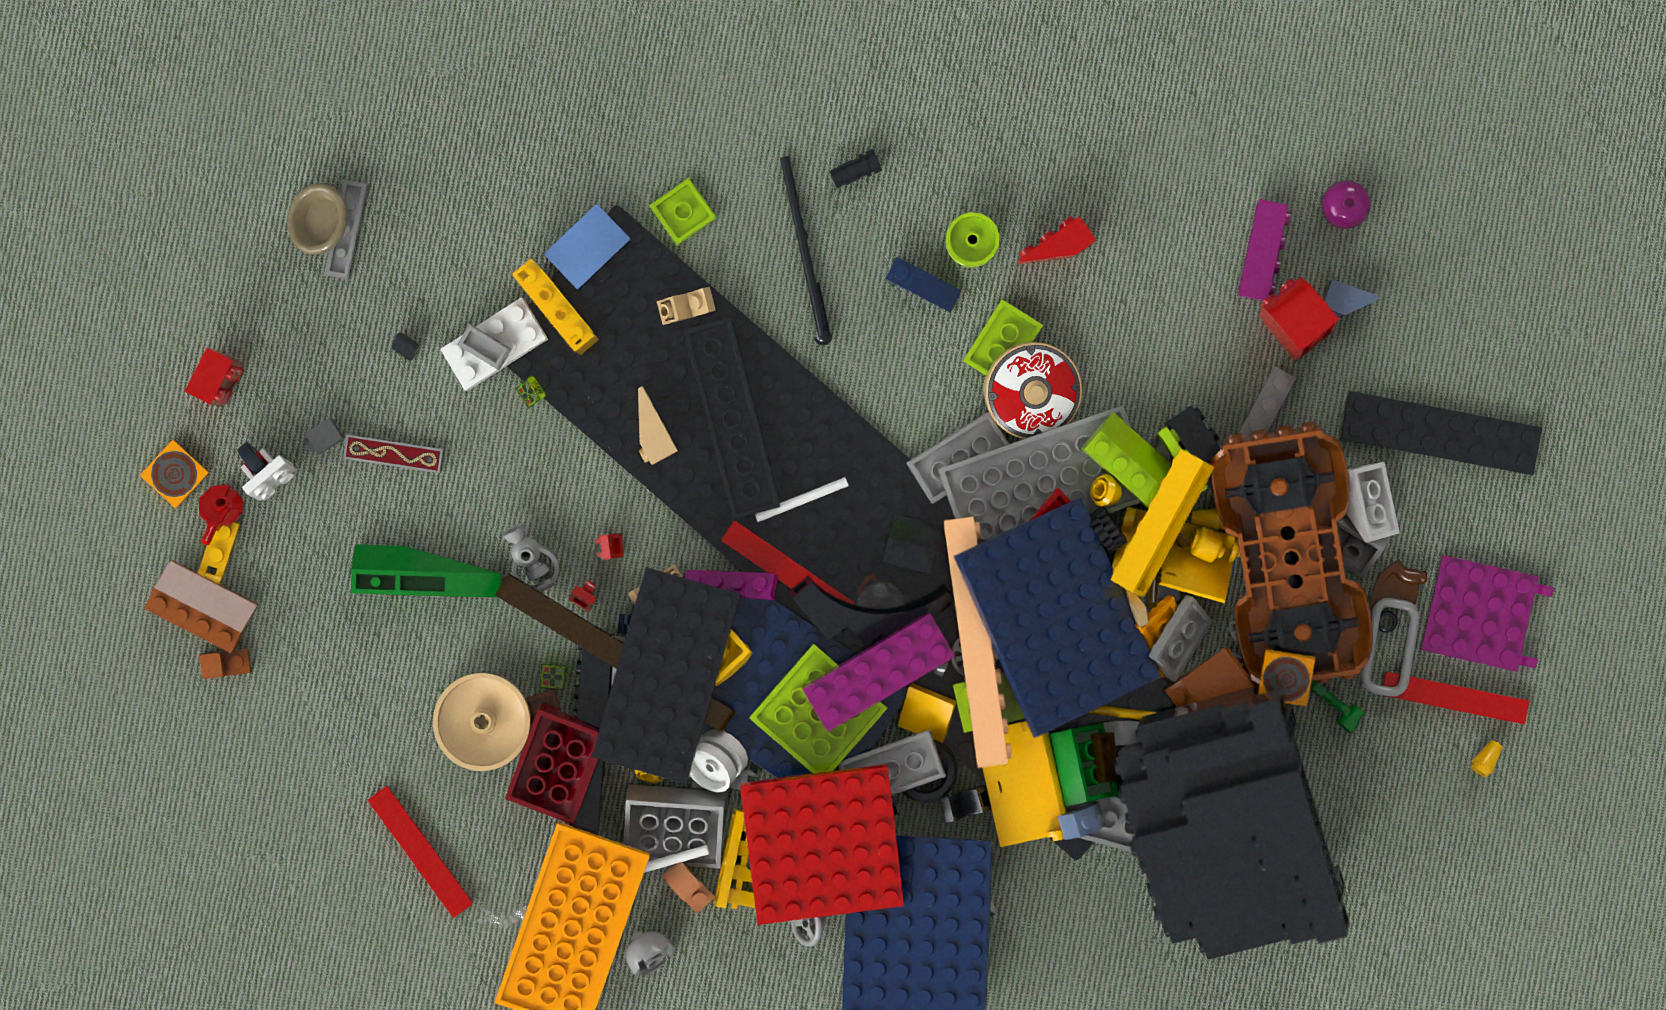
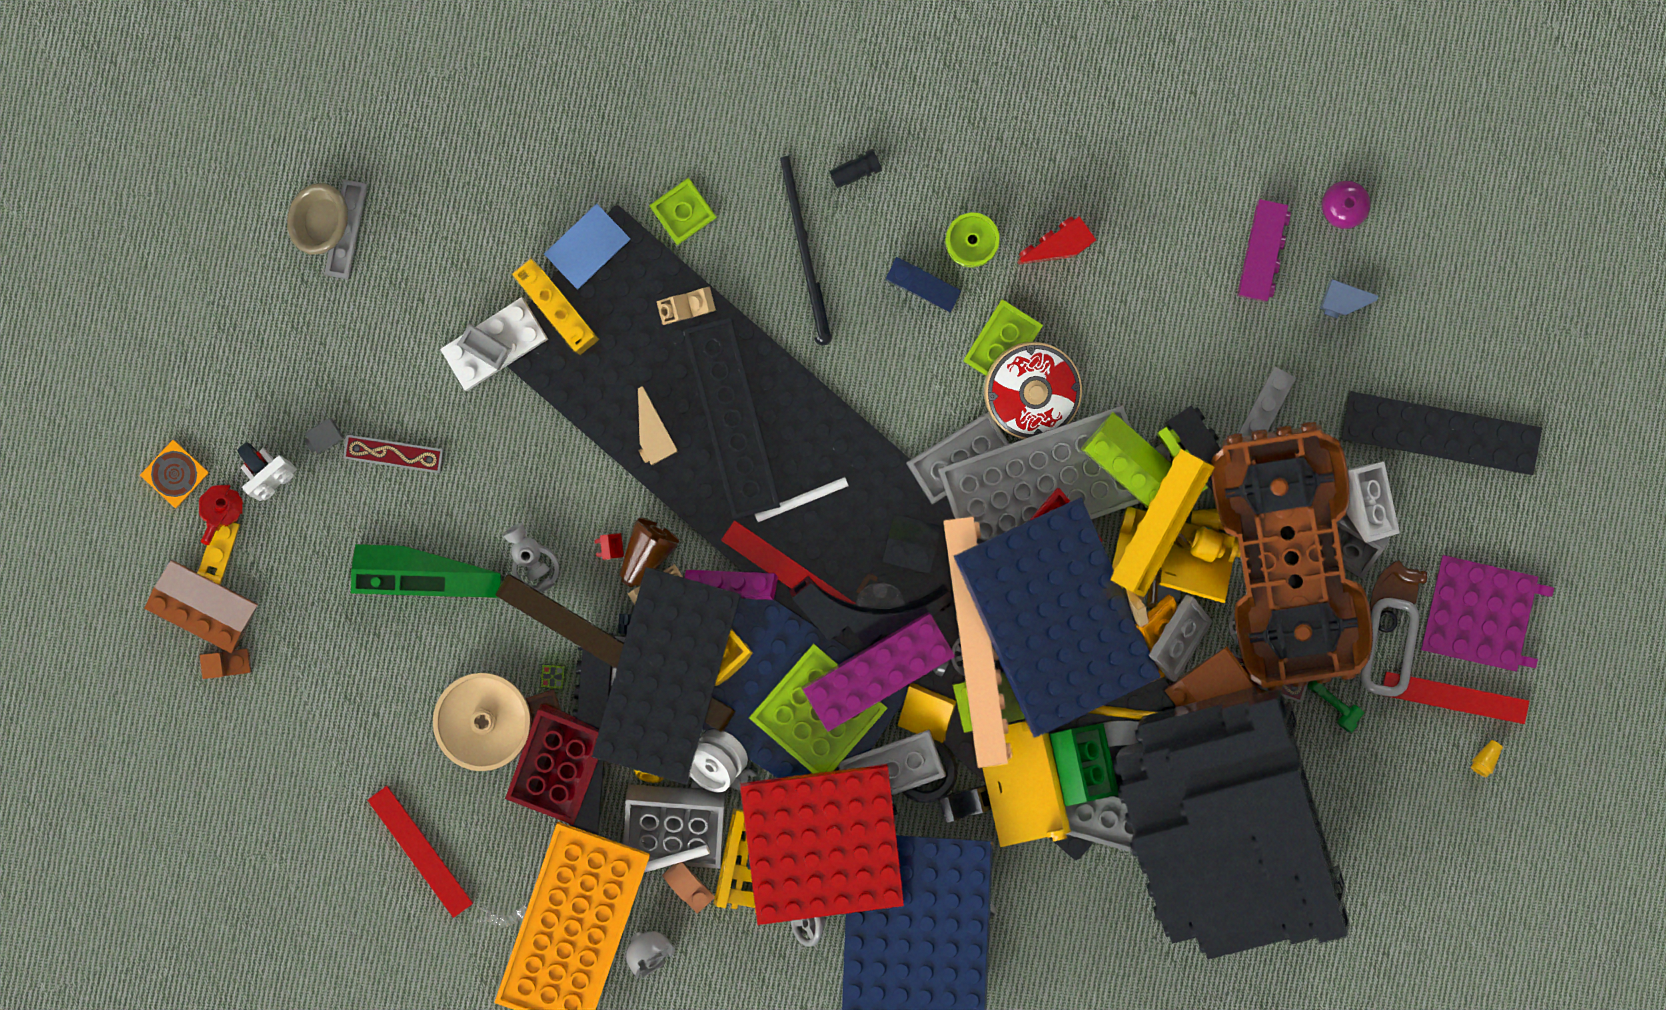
red brick [184,347,245,407] -> none
black slope [392,332,421,361] -> none
clear neon green tile [515,376,546,408] -> none
red tile [568,580,597,612] -> none
sand blue slope [1057,801,1106,840] -> none
black tyre [1089,507,1127,553] -> none
yellow cone [1090,474,1122,507] -> none
dark brown tile [1091,732,1120,783] -> none
tile [1258,649,1315,707] -> none
red brick [1259,277,1339,362] -> none
none -> reddish brown cone [619,517,679,588]

